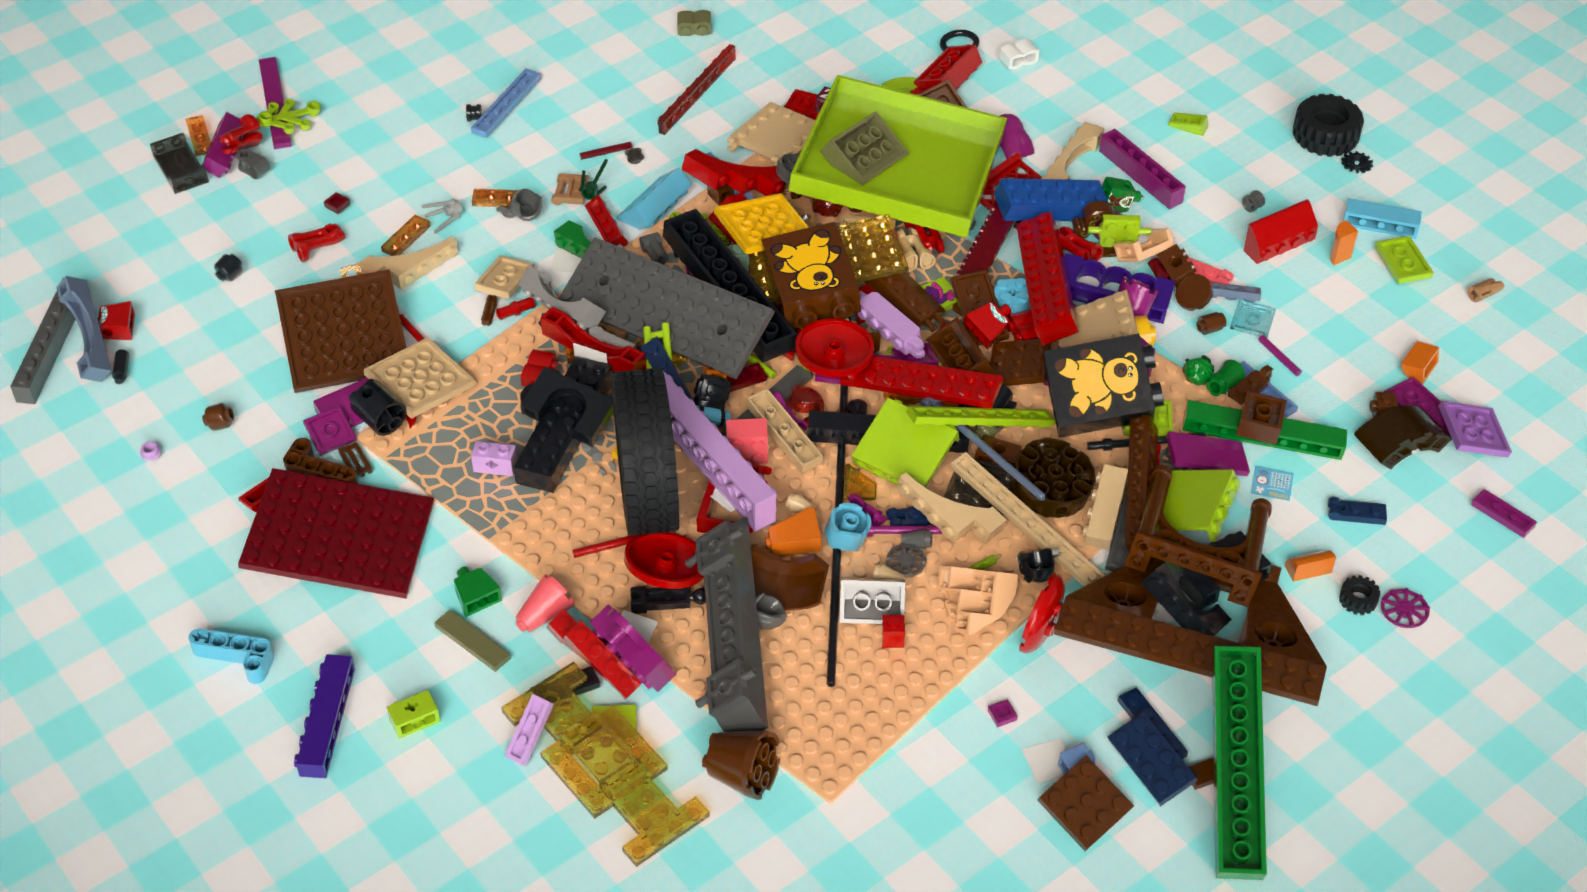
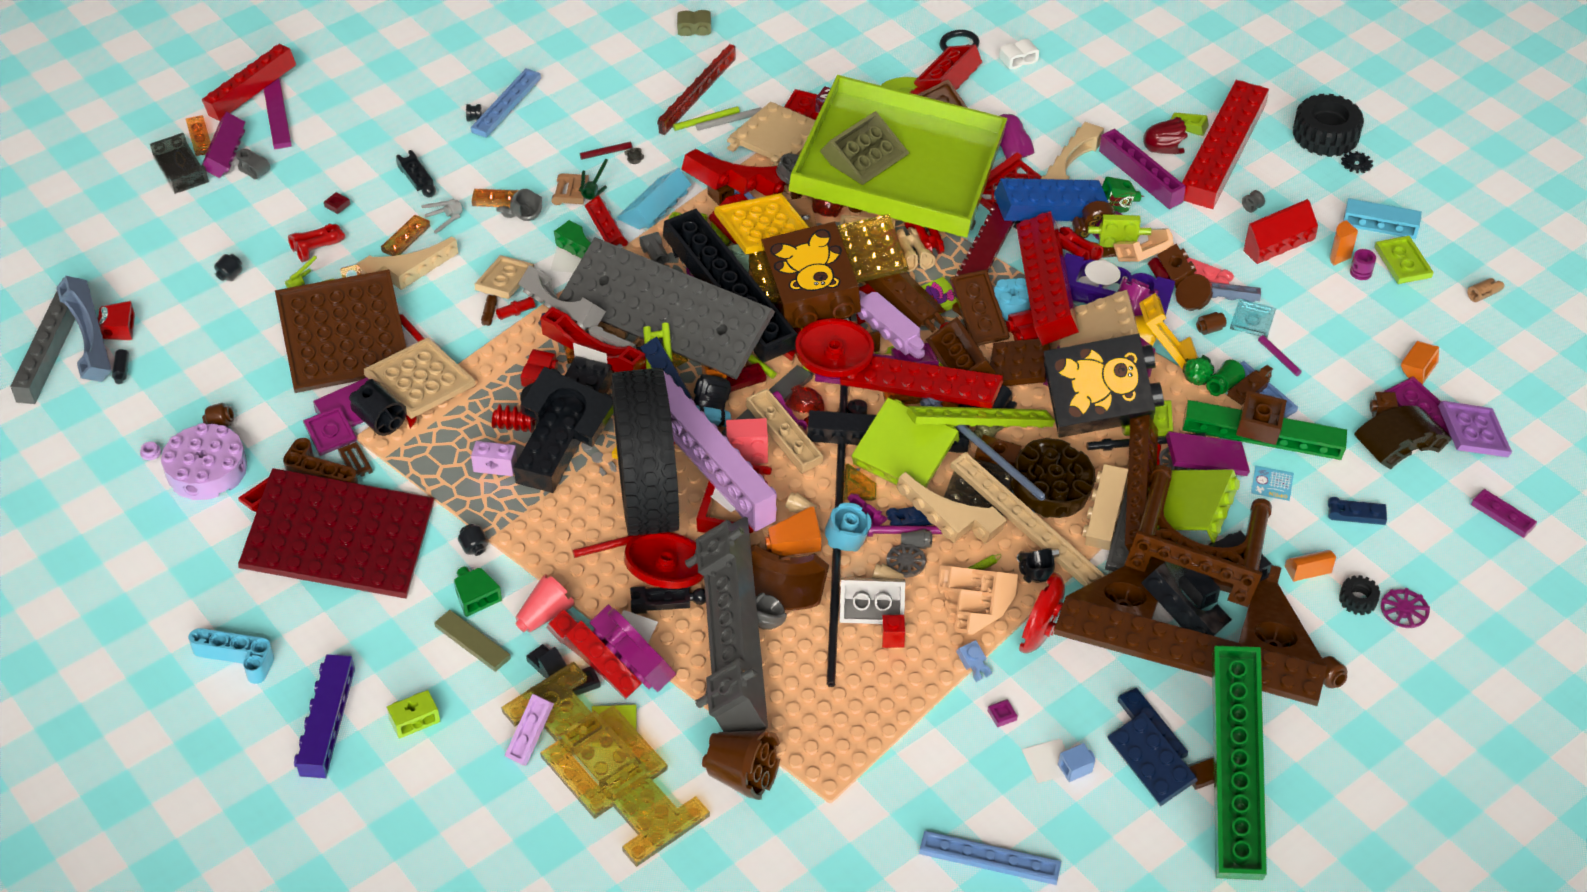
red piece [219,114,262,154] -> none
lime plant [256,99,321,134] -> none
red torso [963,302,1012,349] -> none
reddish brown plate [1037,755,1134,851] -> none
none -> lavender brick [161,423,247,500]
none -> red brick [202,44,296,121]
none -> lime plant [285,256,334,288]
none -> black plate [396,150,436,198]
none -> black head [458,524,489,556]
none -> red piece [491,404,536,433]
none -> black slope [526,644,571,681]
none -> lime bar [673,106,740,131]
none -> light grey bar [696,107,762,131]
none -> medium blue tile [919,831,1061,885]
none -> medium blue plate [956,640,992,682]
none -> white sticker [1085,260,1120,285]
none -> yellow panel [1139,293,1199,369]
none -> dark red hair [1143,117,1188,154]
none -> red brick [1182,80,1269,209]
none -> reddish brown head [1322,656,1348,689]
none -> magenta piece [1350,249,1376,280]

